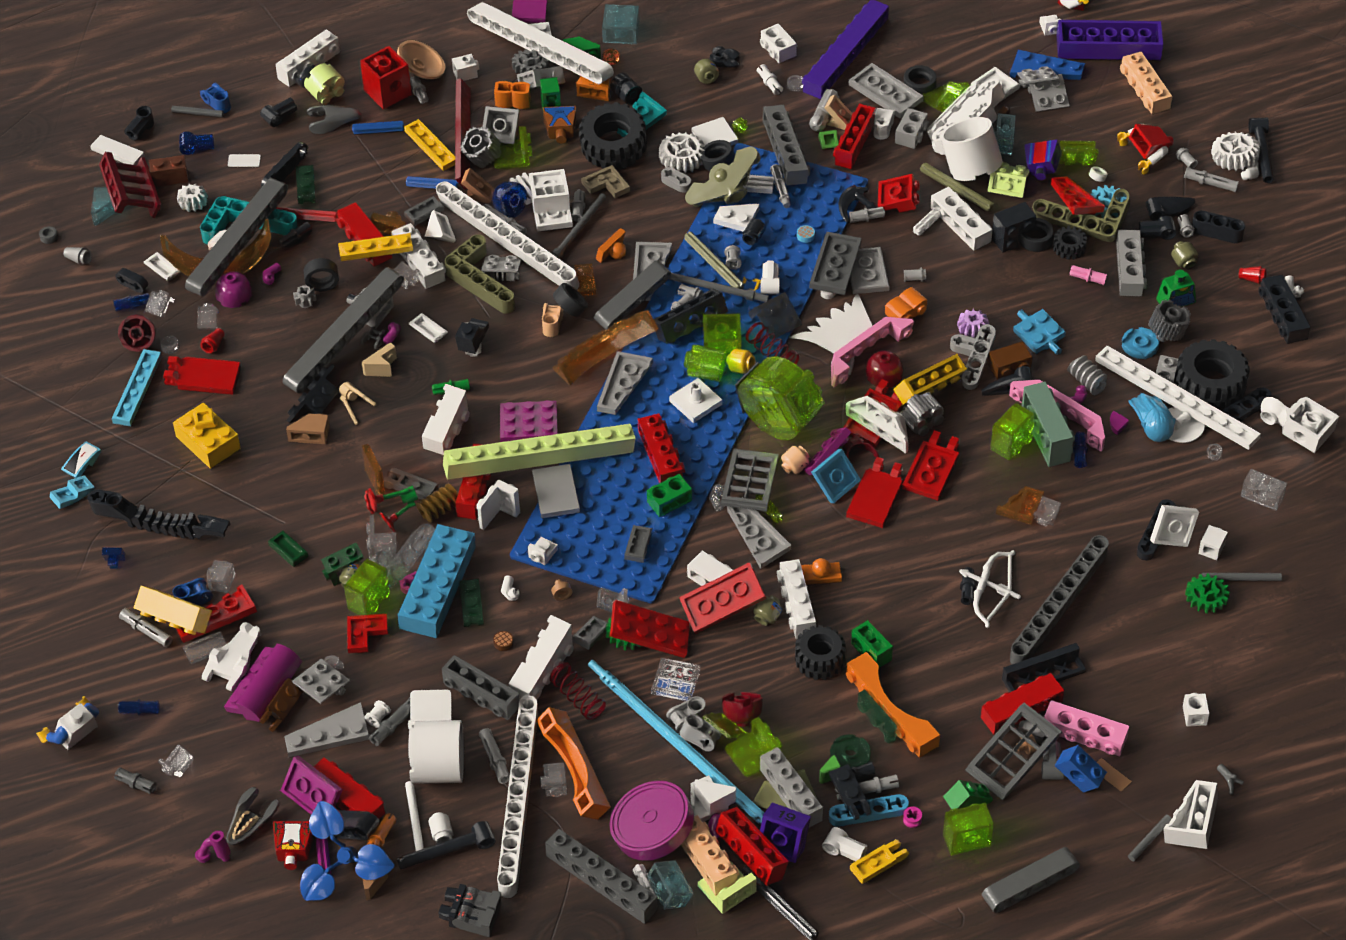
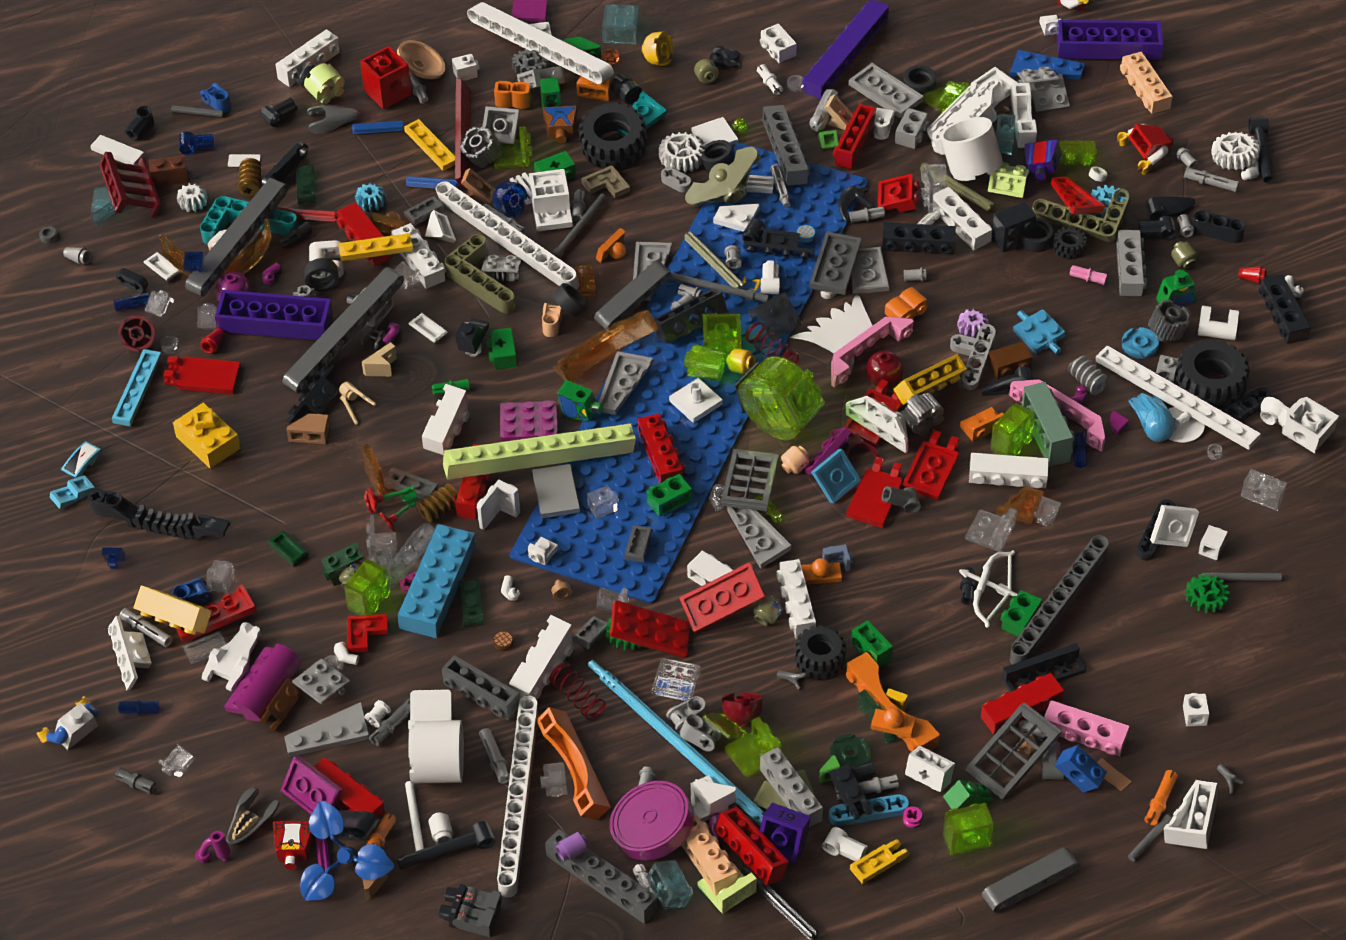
none -> white bracket [108,616,151,690]
none -> clear blue tile [184,252,204,273]
none -> dark purple brick [215,290,333,340]
none -> pearl gold piece [238,158,262,197]
none -> white connector [309,241,344,278]
none -> white arm [334,642,359,665]
none -> medium azure gear [355,183,386,212]
none -> green brick [486,328,517,370]
none -> green brick [534,151,576,180]
none -> medium lavender brick [555,832,589,861]
none -> green torso [557,380,603,421]
none -> clear brick [587,485,619,519]
none -> light grey pin [638,767,655,786]
none -> yellow cylinder [642,32,674,66]
none -> black bracket [742,229,815,260]
none -> dark grey bar [777,670,807,690]
none -> sand blue bracket [822,544,853,571]
none -> orange tile [871,708,916,738]
none -> black brick [882,222,956,254]
none -> dark grey piece [882,486,921,513]
none -> yellow tile [886,689,908,711]
none -> white brick [905,745,955,792]
none -> clear bracket [921,164,946,213]
none -> orange bracket [960,407,1005,442]
none -> clear bracket [965,508,1017,552]
none -> white brick [969,453,1048,488]
none -> green brick [1000,590,1042,637]
none -> white arch [1010,83,1037,148]
none -> orange pin [1144,770,1178,826]
none -> white connector [1198,305,1239,341]

